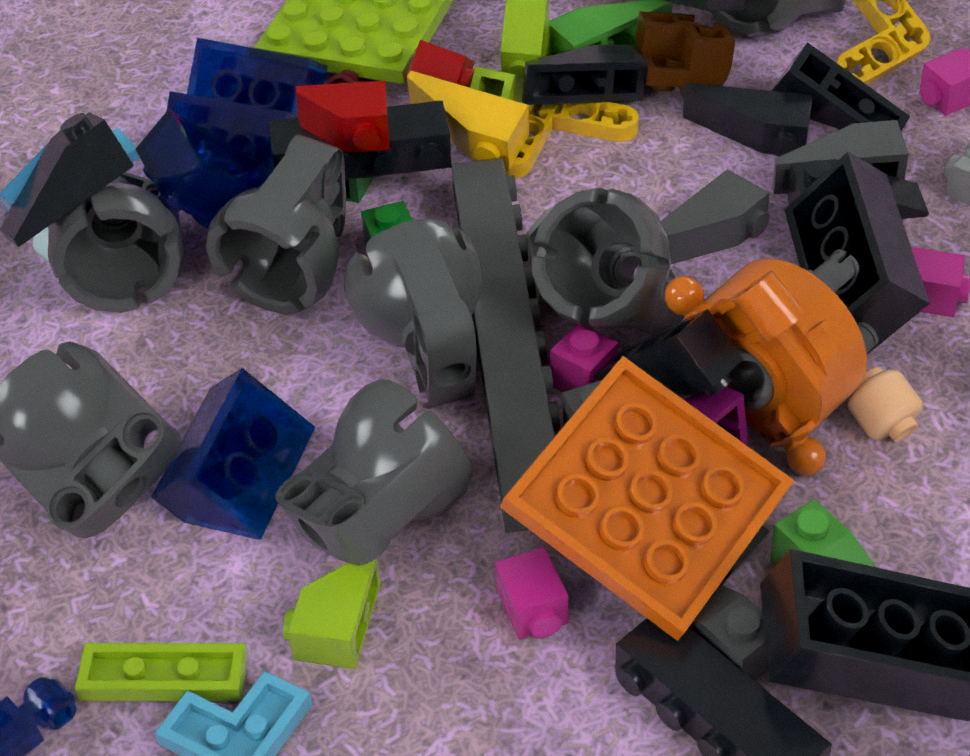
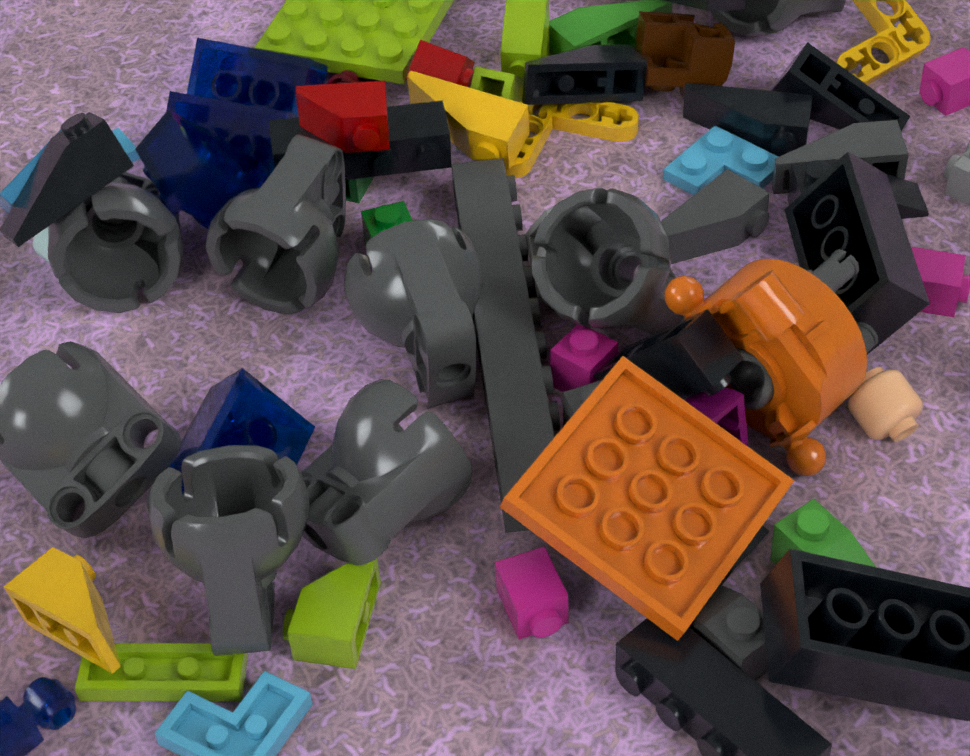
none -> yellow slope [3,547,121,674]
none -> dark grey piece [147,445,310,656]
none -> medium azure plate [663,126,778,195]

